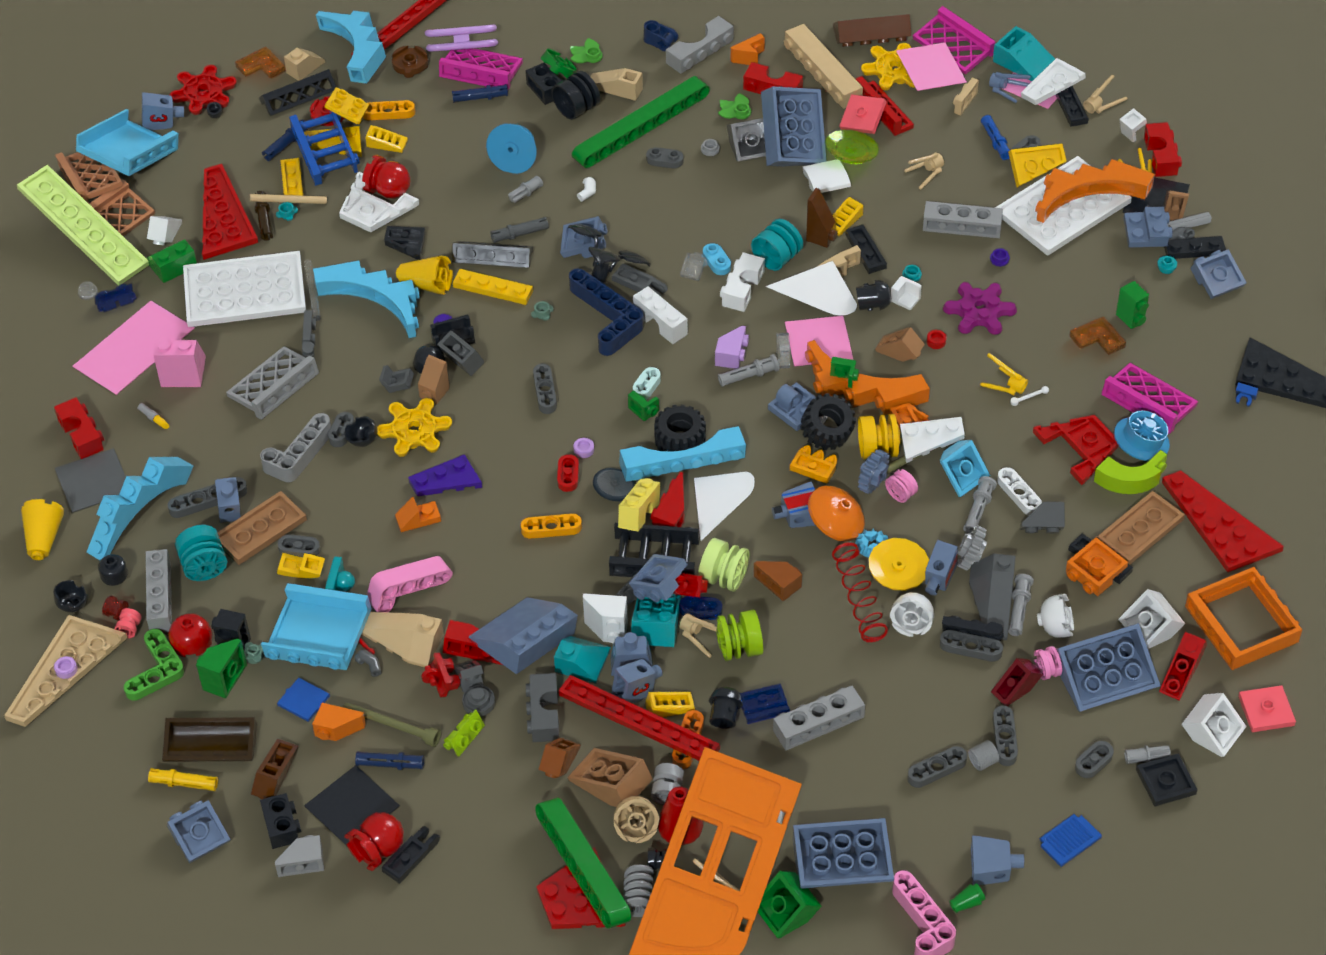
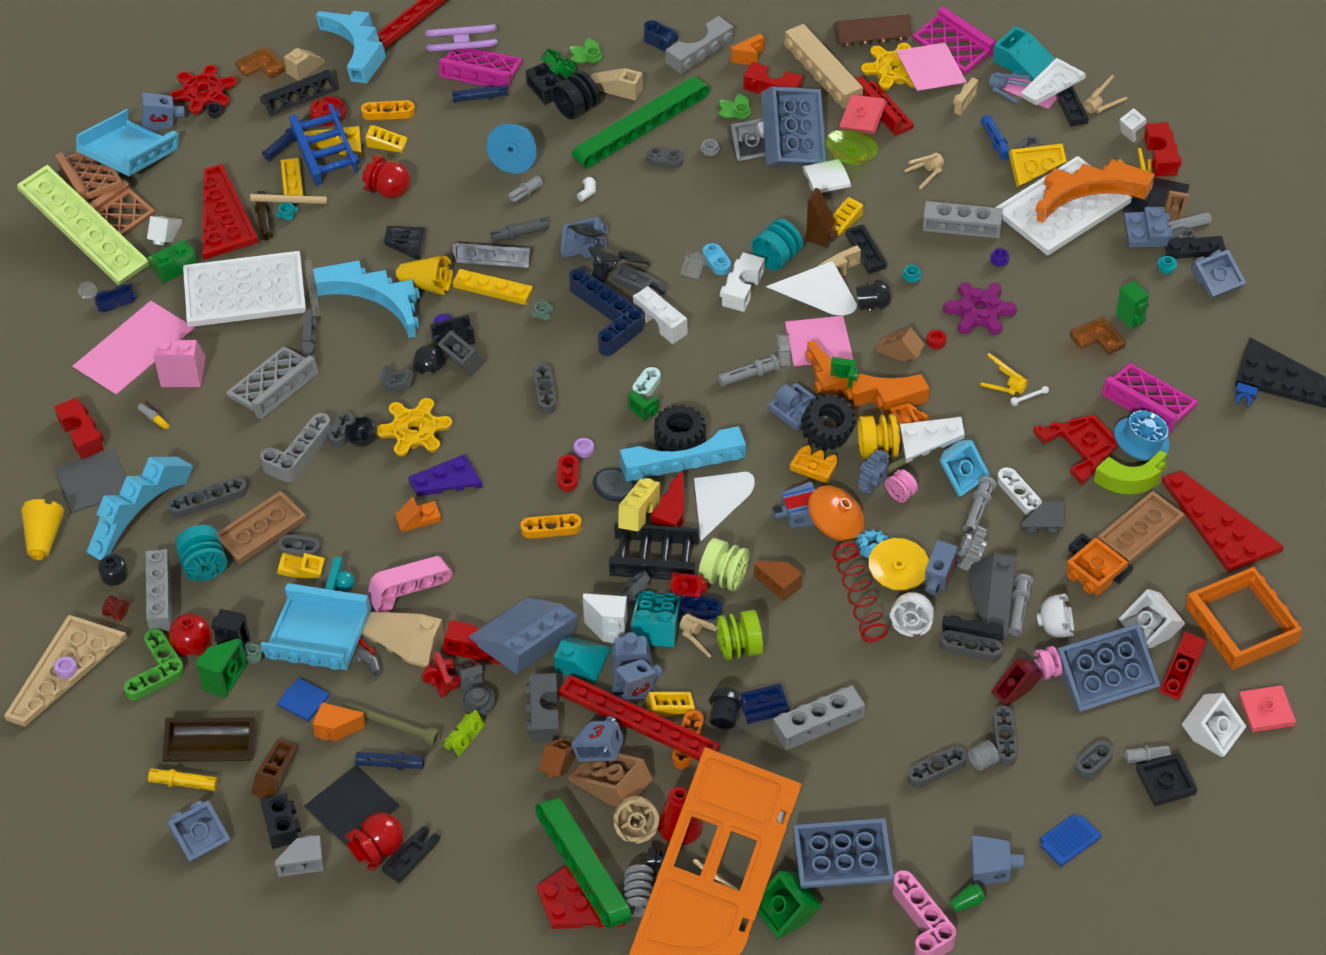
black hair [53,580,88,612] -> none
coral wheel [114,608,142,638] -> none
sand blue torso [215,477,241,523] -> none
yellow bracket [324,87,369,124] -> none
white wing [339,172,419,232] -> none
reddish brown plate [392,46,428,78] -> none
medium nougat slope [418,355,449,404] -> none
sand blue plate [629,554,688,602] -> none
light grey wheel [651,763,684,806] -> none
lavender slope [715,326,749,369] -> none
white panel [891,276,922,310] -> none
none -> sand blue torso [571,716,623,762]

